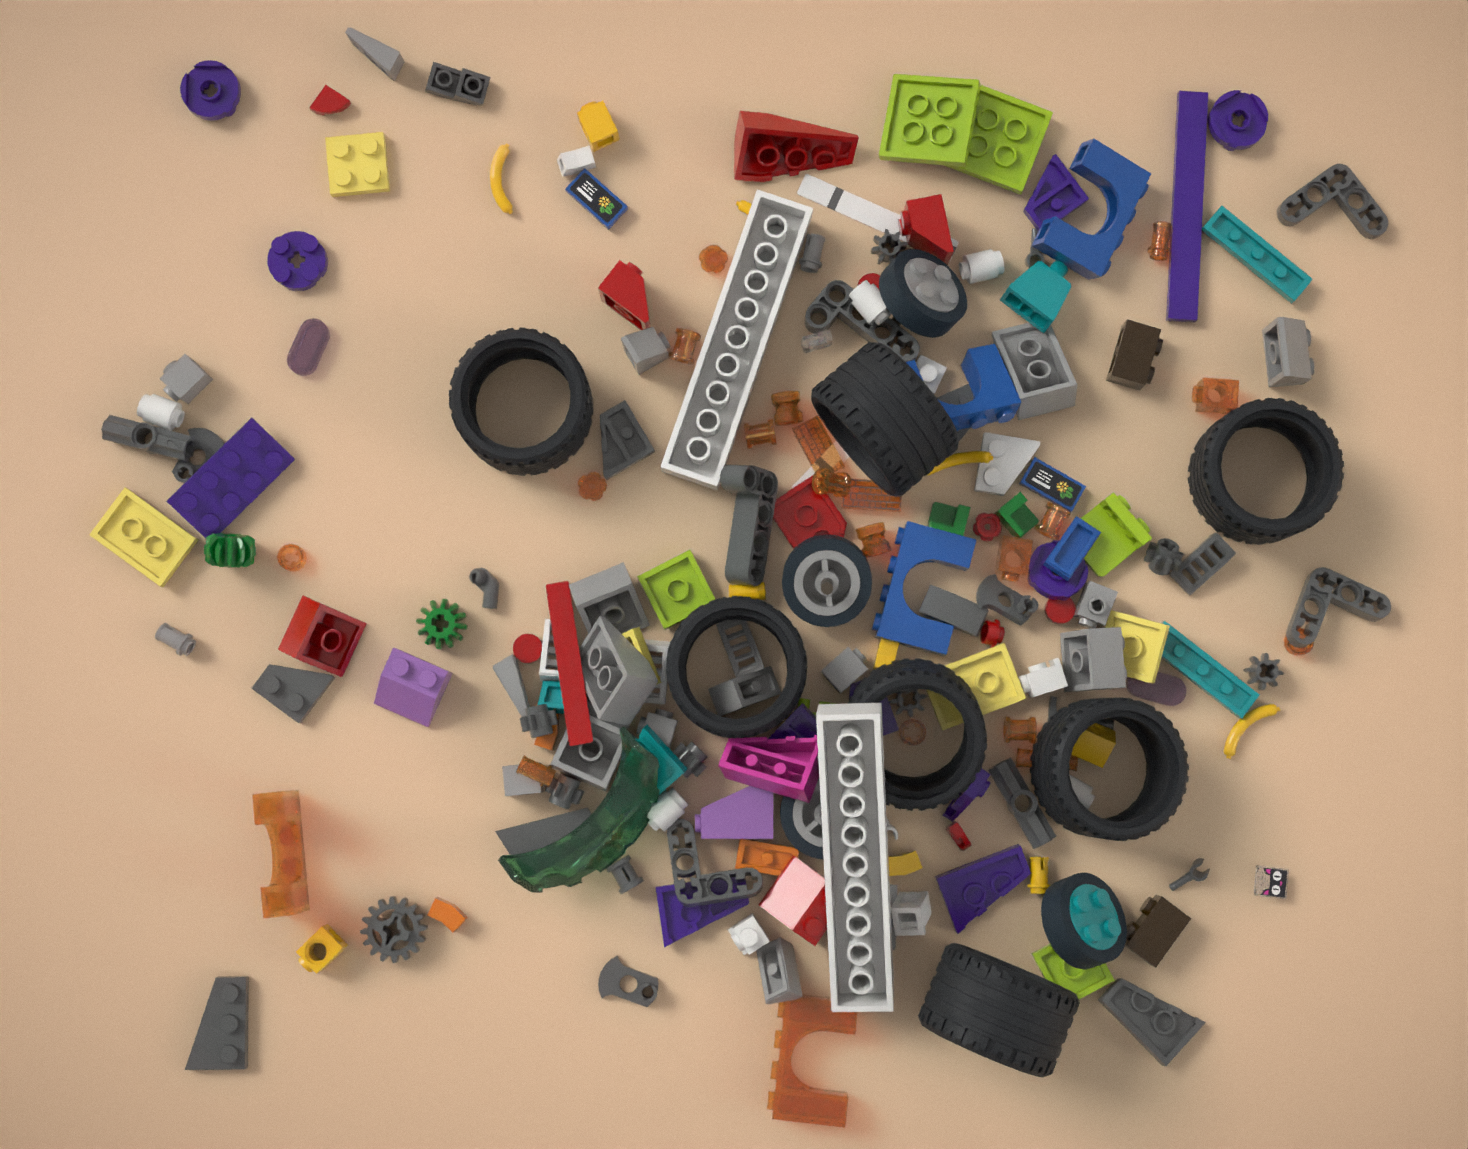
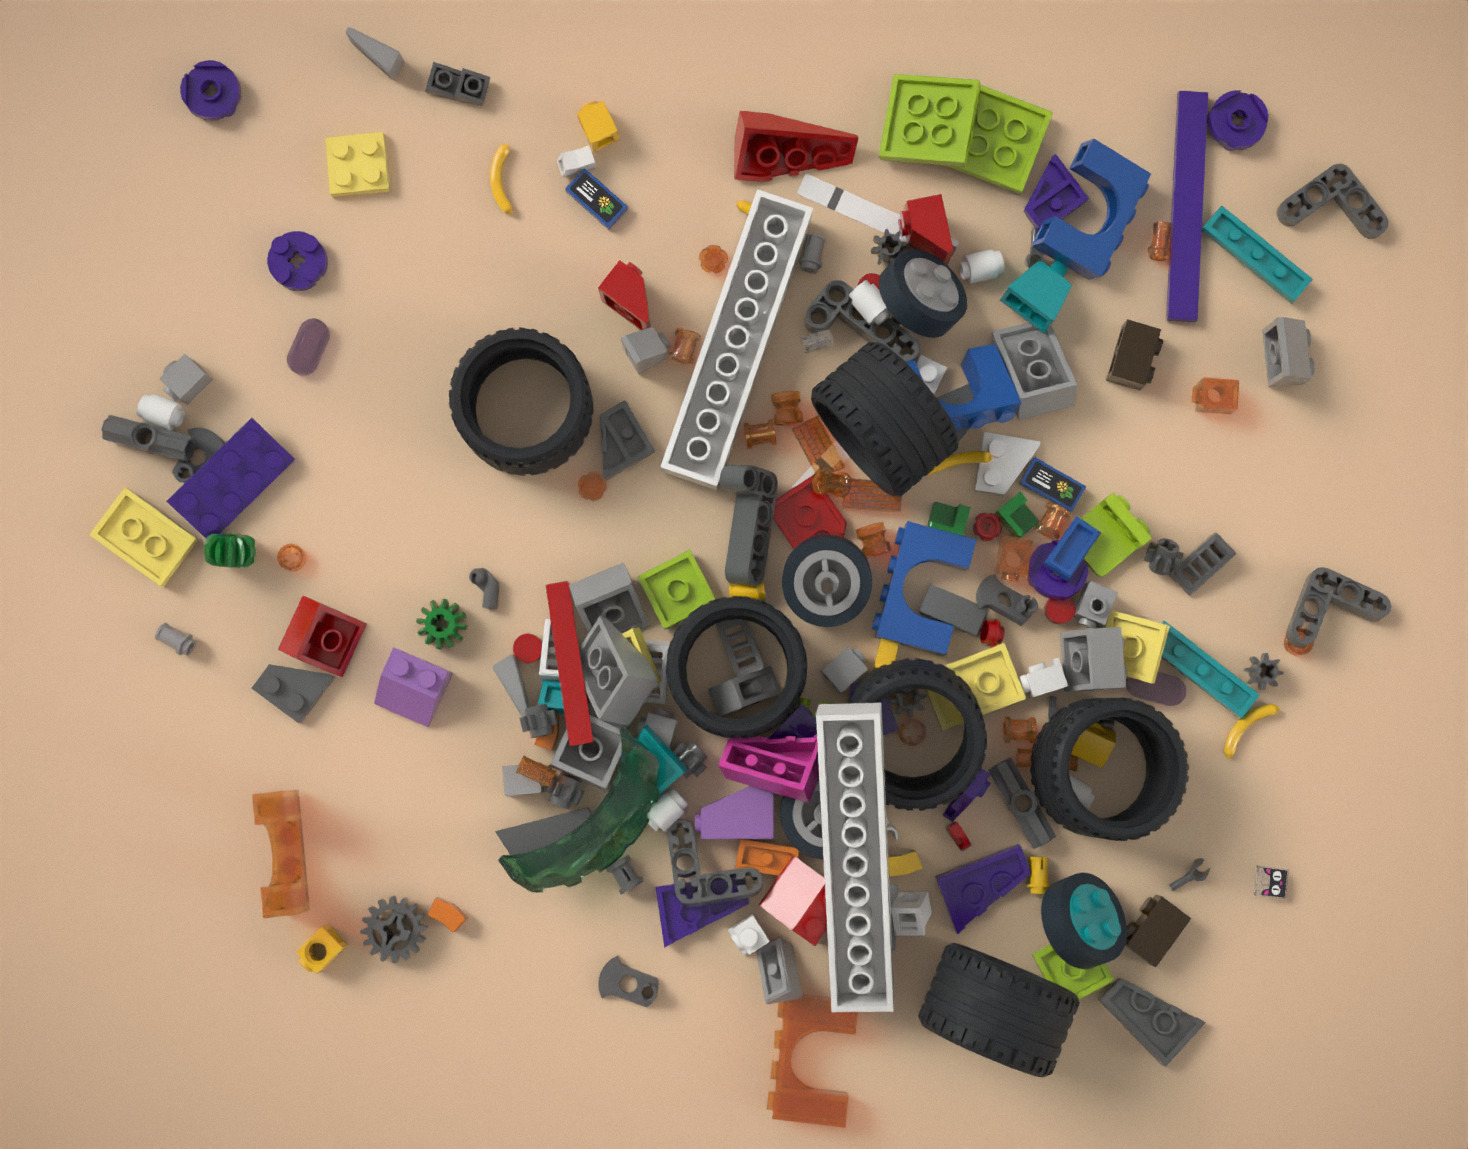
dark grey wing [185,976,249,1070] -> none
red tile [309,85,351,115] -> none
black tyre [1188,398,1344,545] -> none

